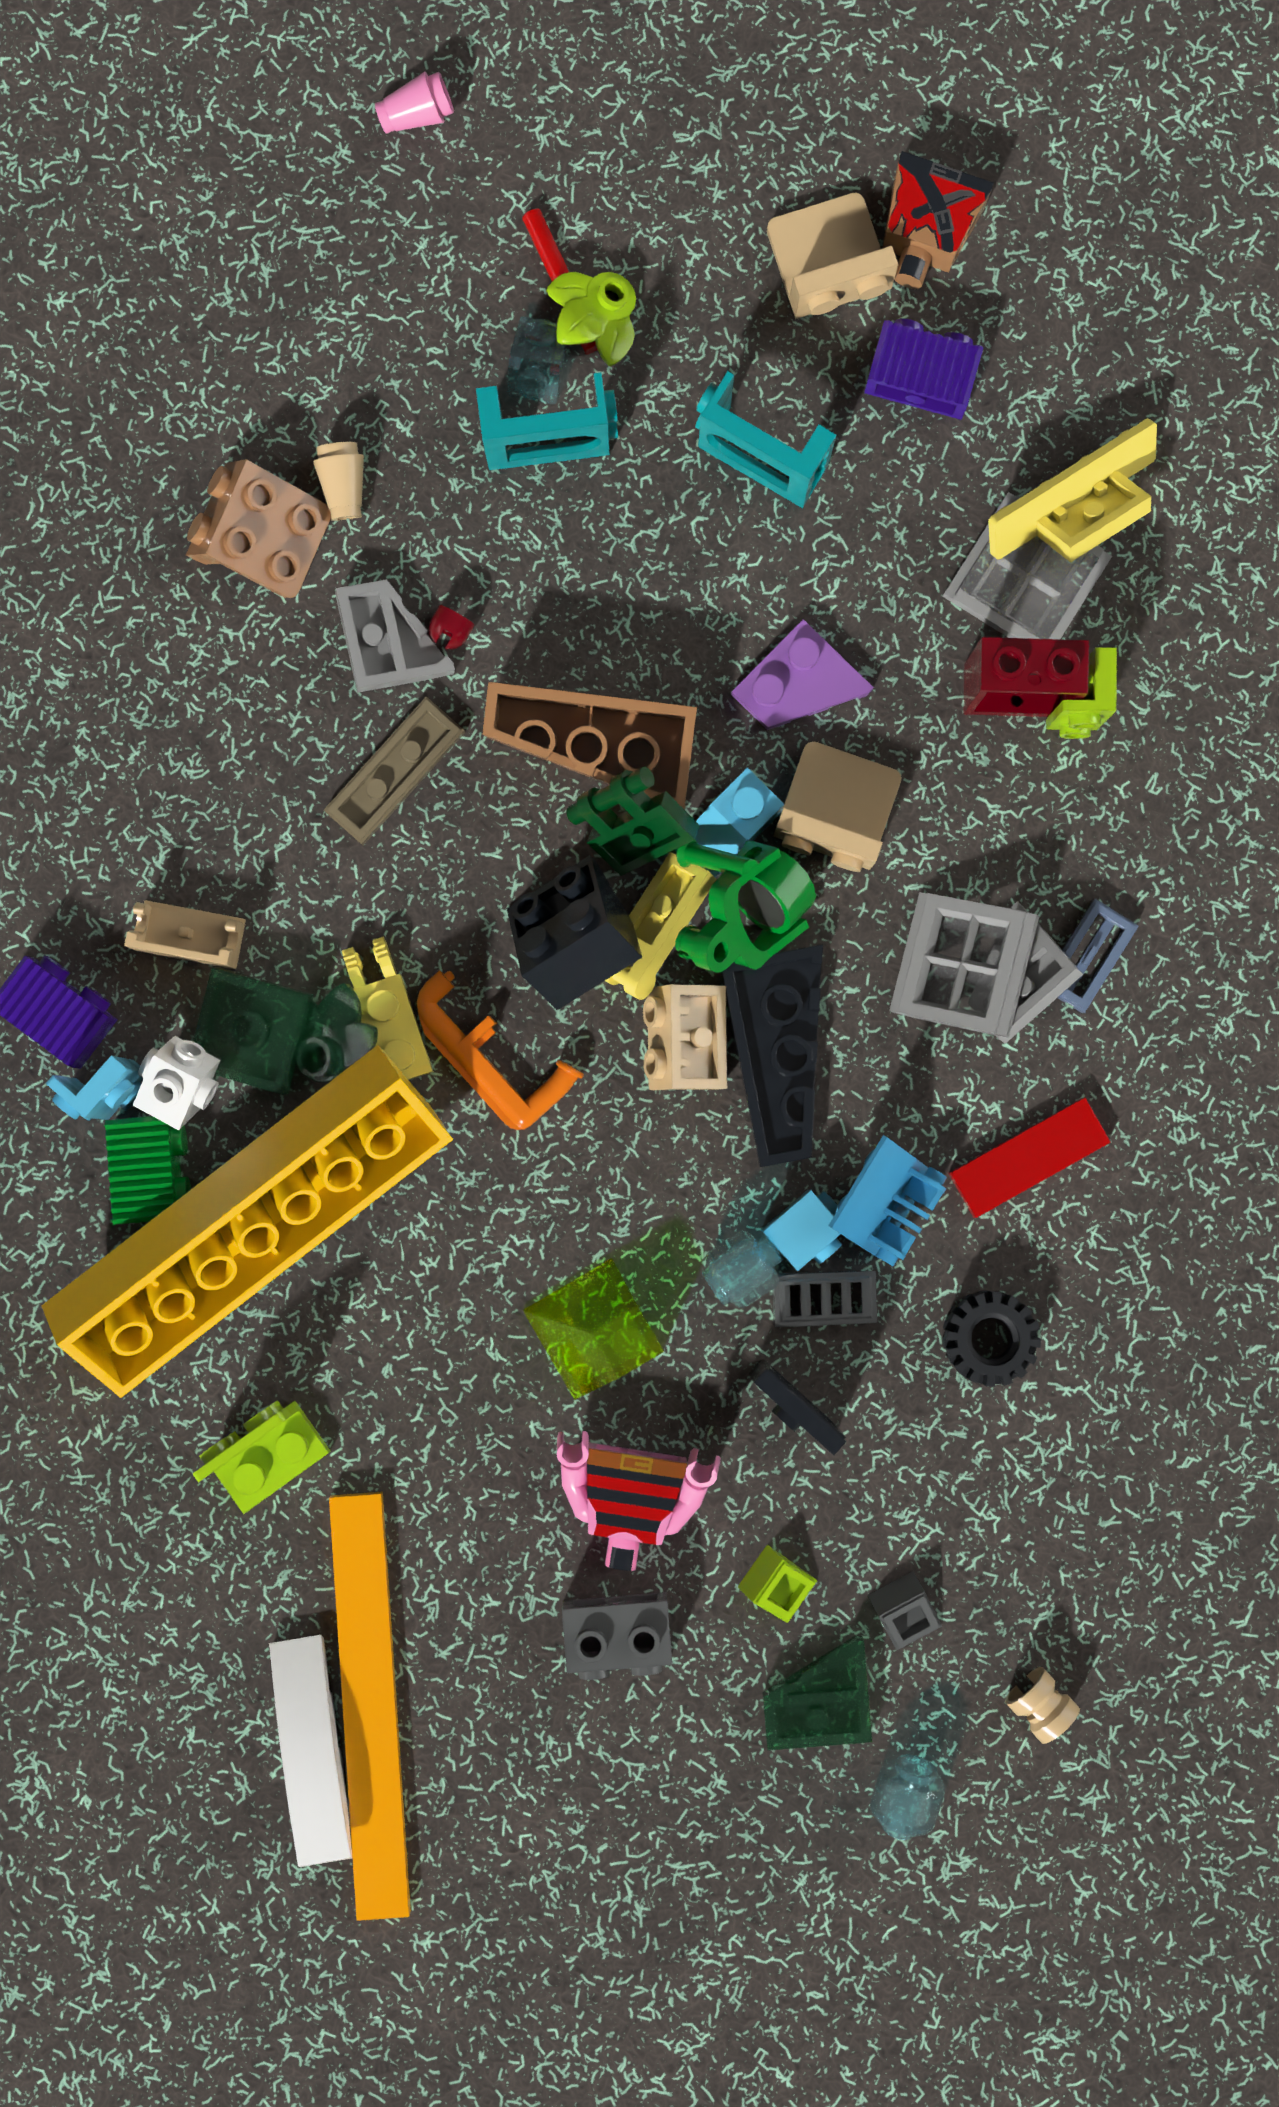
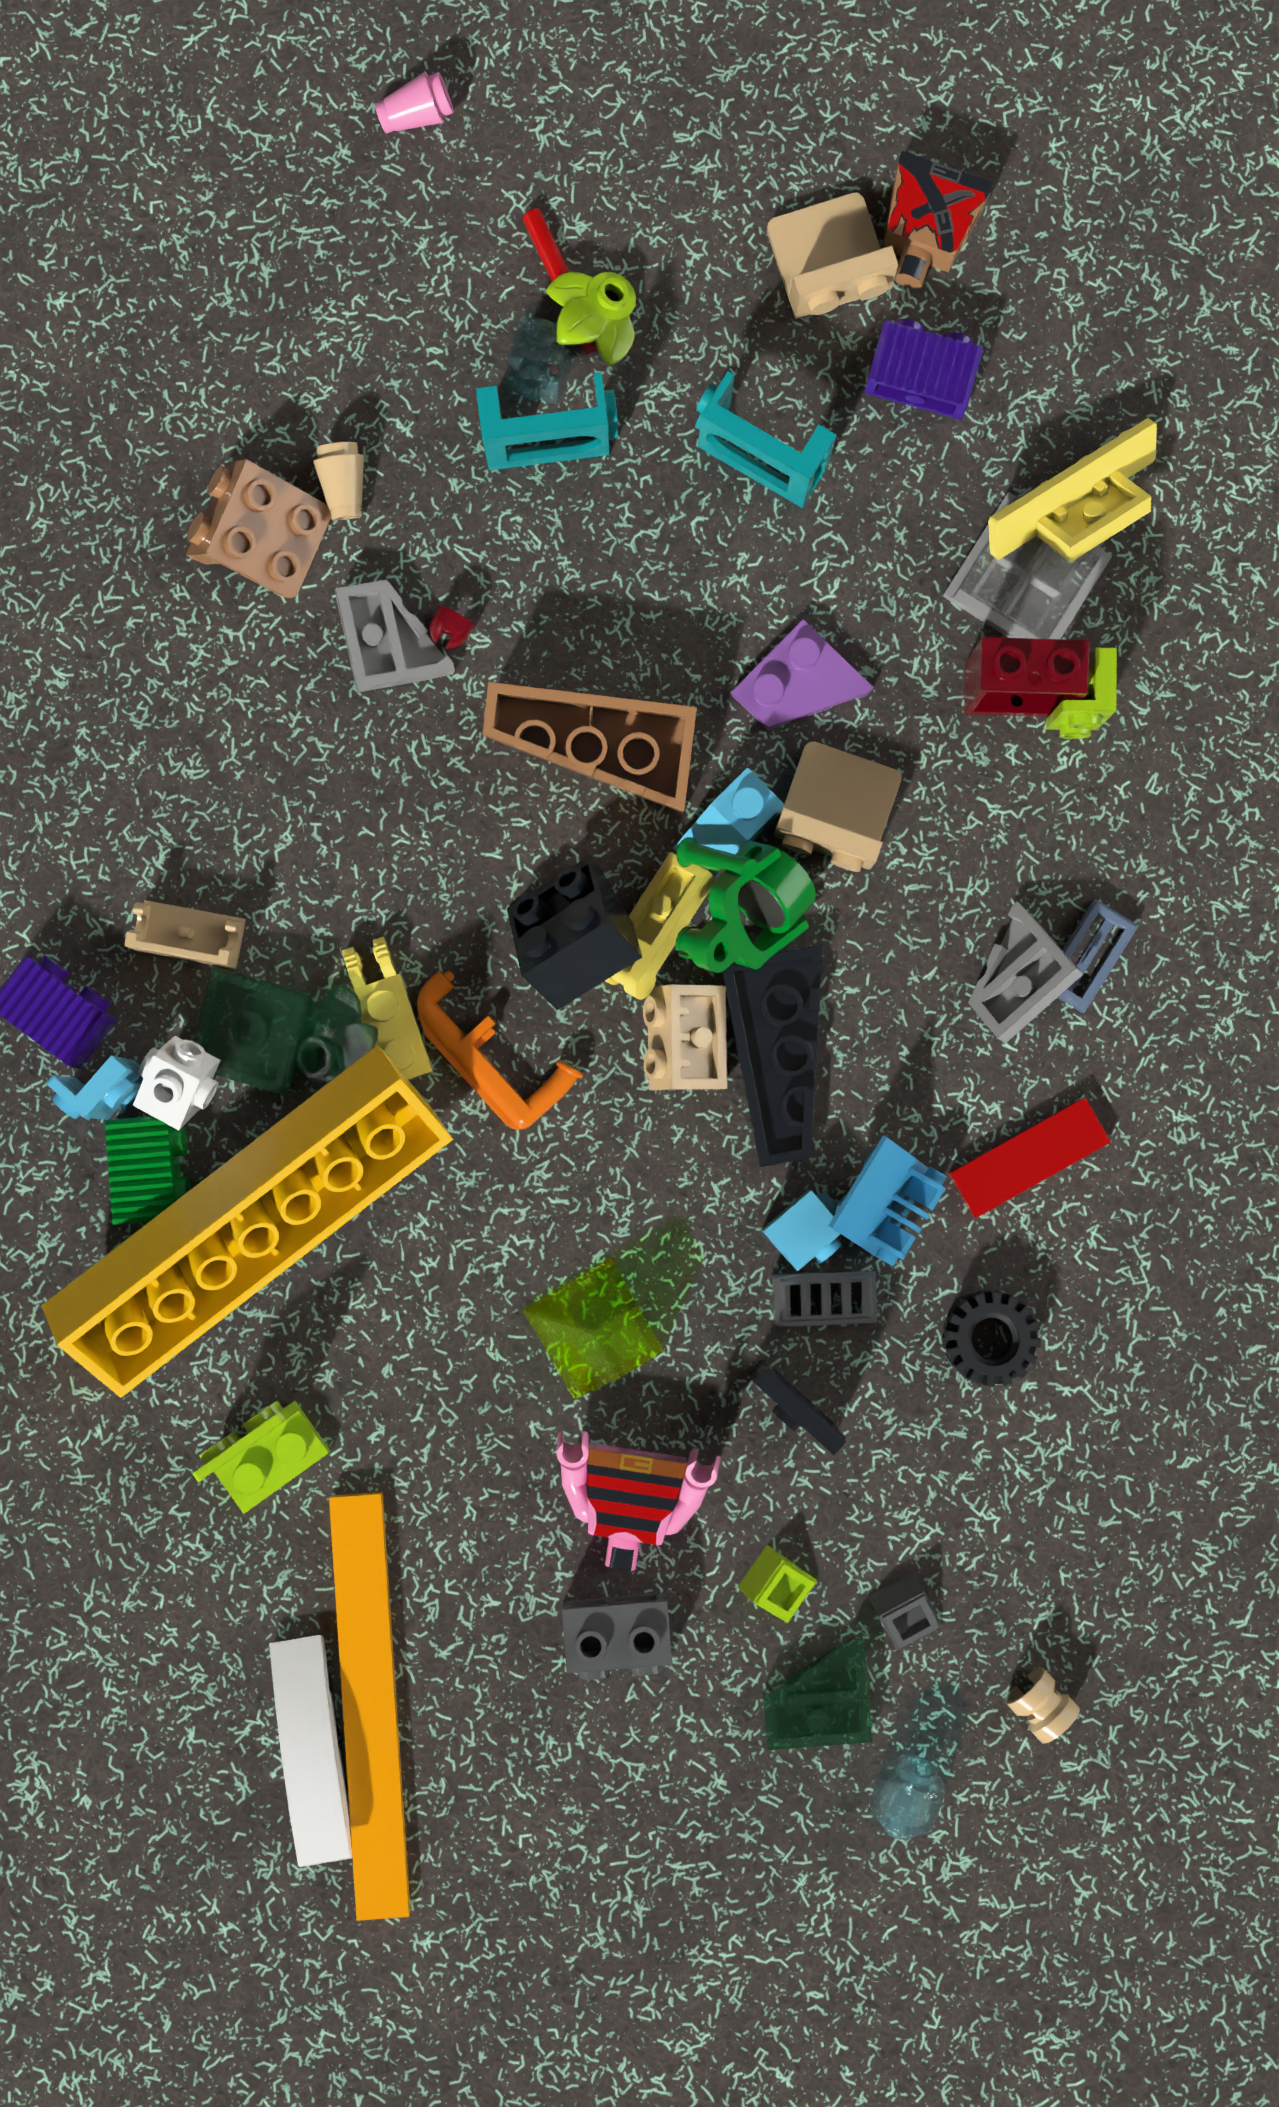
dark tan tile [324,696,465,846] -> none
dark green plate [566,767,700,876] -> none
clear light blue head [702,1230,783,1308] -> none
light grey piece [889,892,1039,1038] -> none

